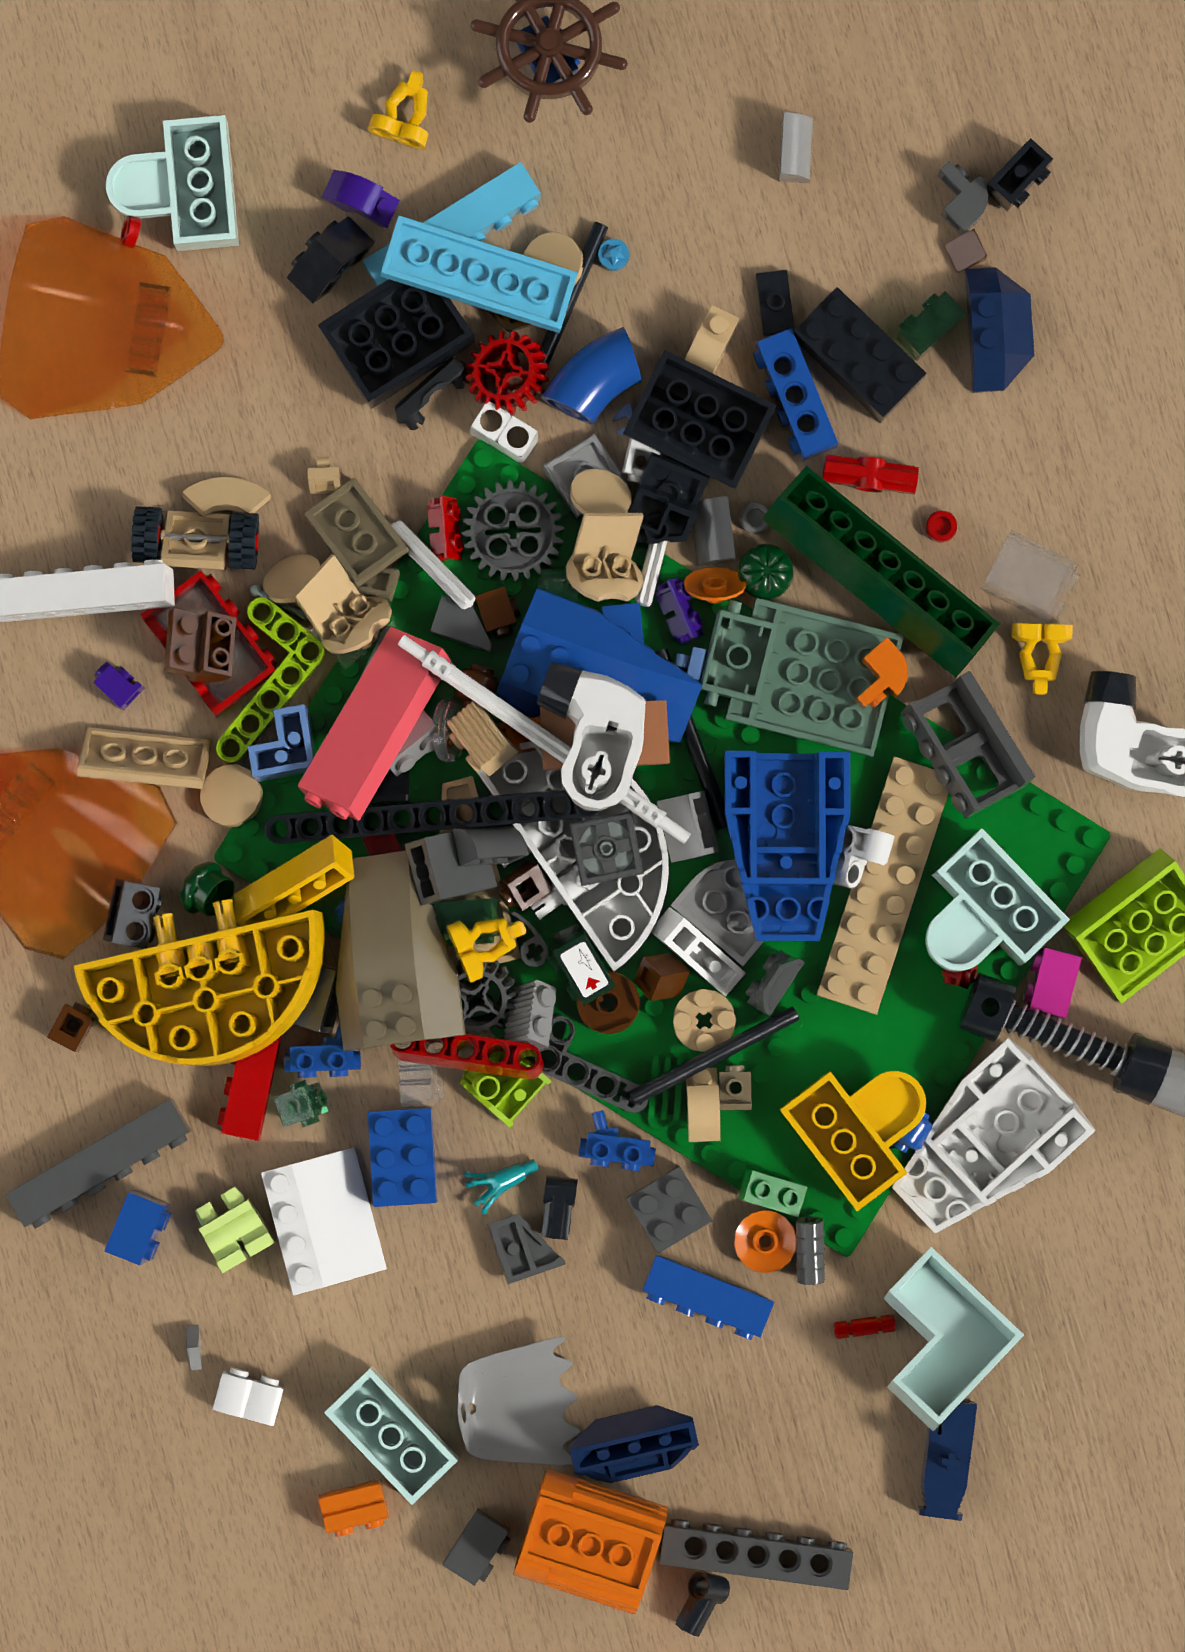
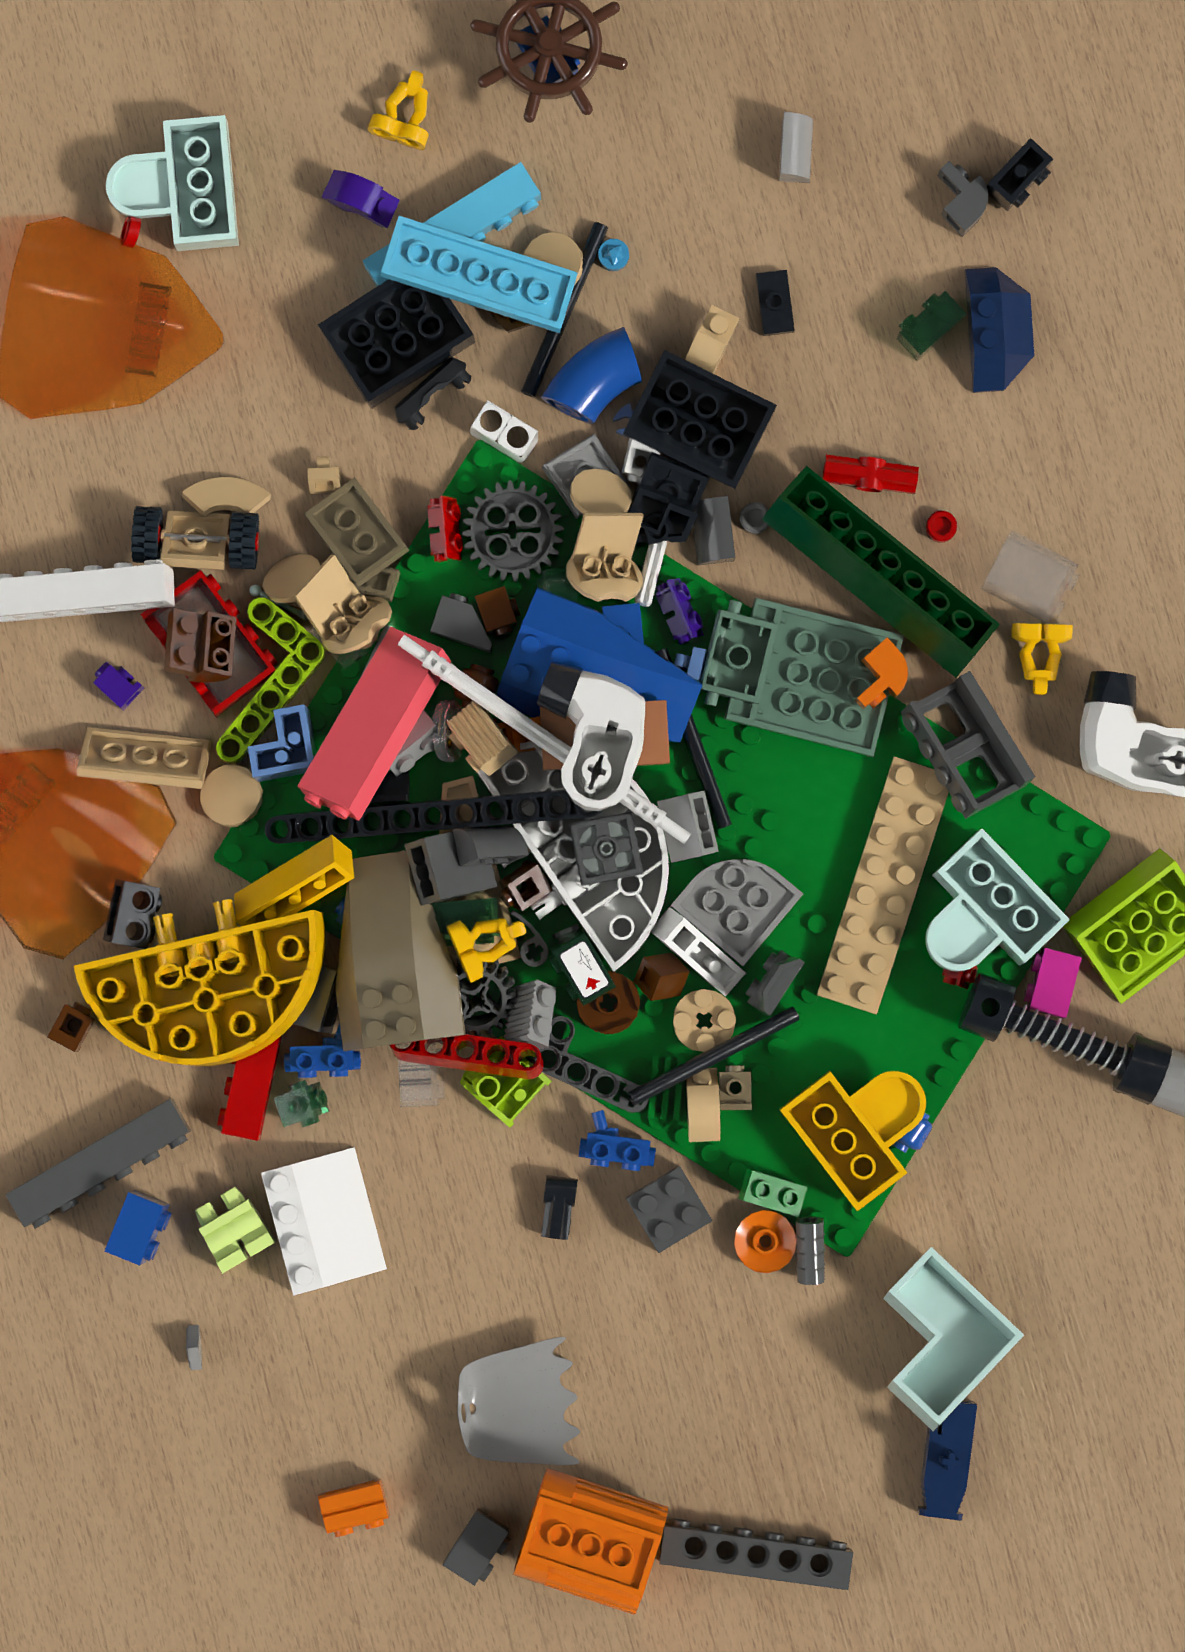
dark green piece [180,861,235,916] -> none
white brick [212,1367,284,1426] -> none
black brick [287,216,375,304] -> none
light aqua brick [324,1366,459,1505] -> none
red tile [362,834,402,856] -> none
blue brick [368,1108,438,1207] -> none
white axle [391,520,476,610] -> none
teal piece [464,1159,539,1215] -> none
red gear [465,331,550,415] -> none
dark grey wing [487,1214,566,1284] -> none
dark blue wedge [569,1405,699,1483] -> none
blue brick [642,1254,774,1340] -> none
black piece [675,1572,730,1637] -> none
orange dish [684,567,746,604] -> none
blue wedge [724,751,851,941] -> none
dark green piece [738,544,794,600] -> none
blue brick [753,328,838,461] -> none
black brick [793,287,927,423] -> none
red axle [833,1314,896,1339] -> none
white piece [834,825,895,888] -> none
white wedge [892,1037,1096,1233] -> none
reddish brown slope [944,229,987,273] -> none

